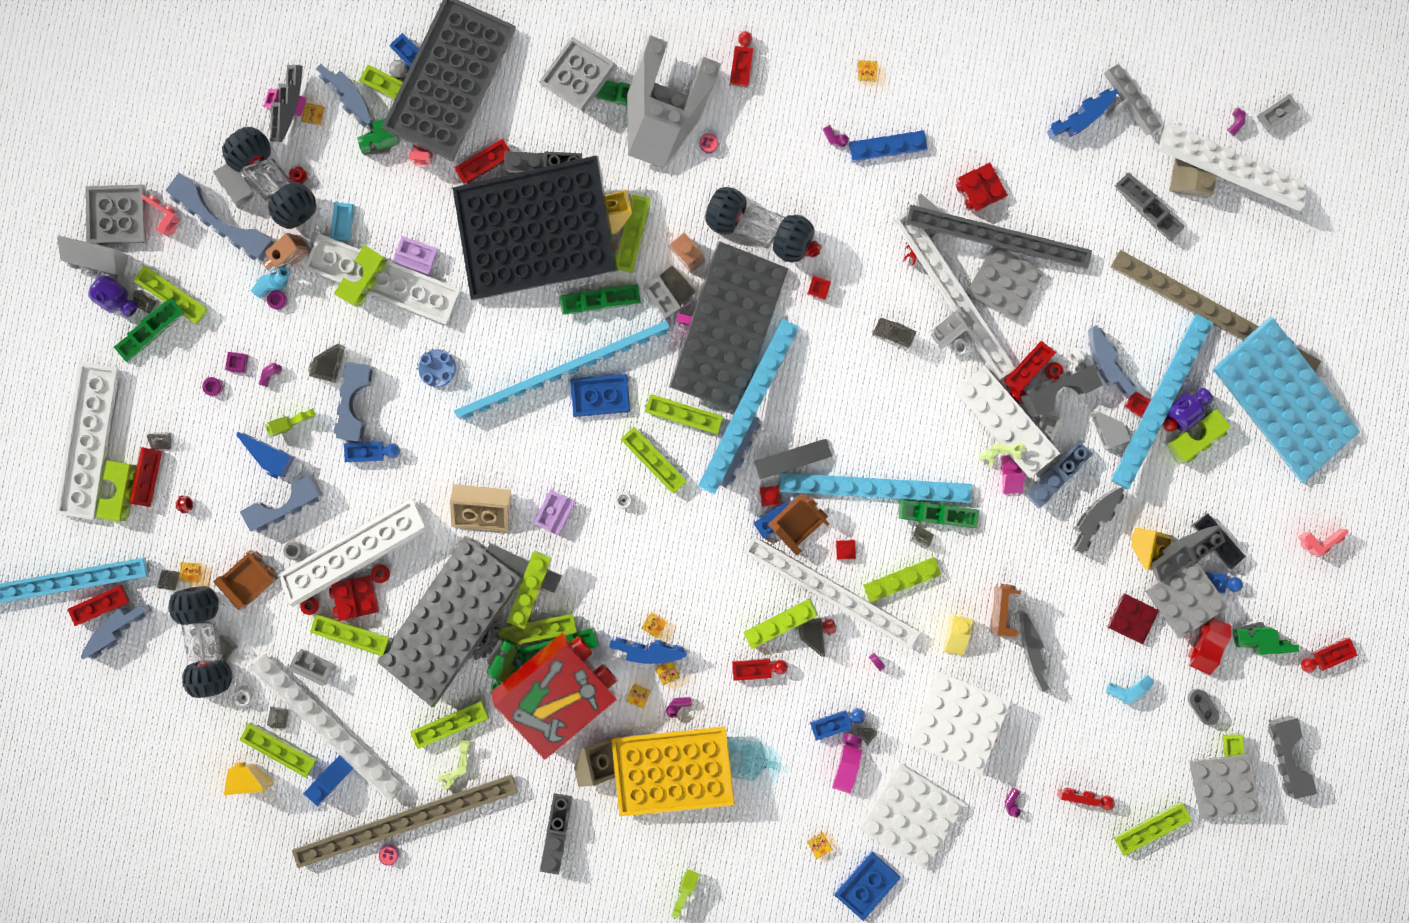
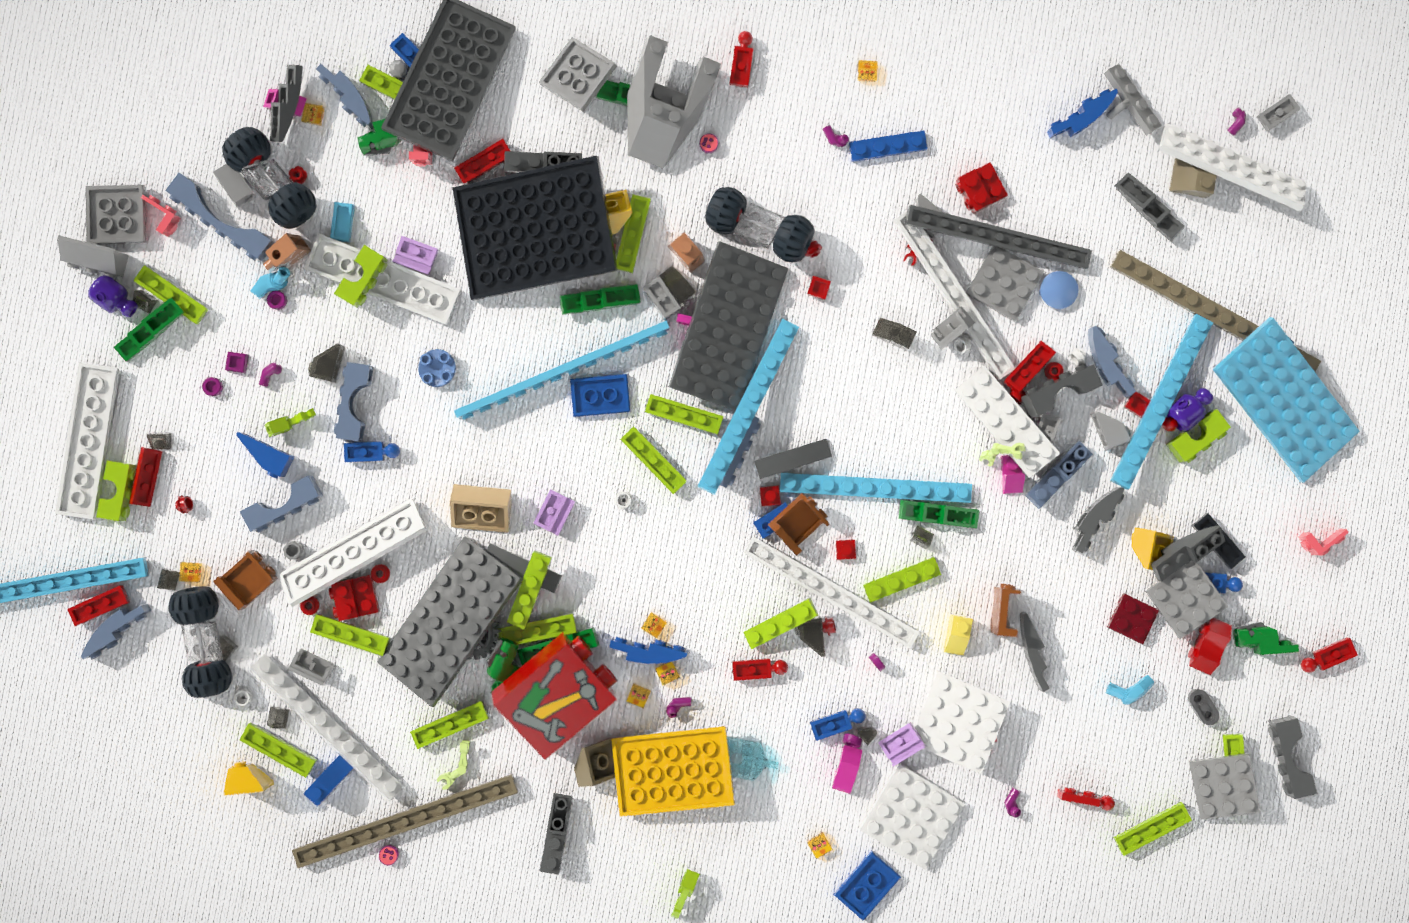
none -> lavender plate [878,722,926,767]
none -> medium blue dish [1039,271,1079,310]

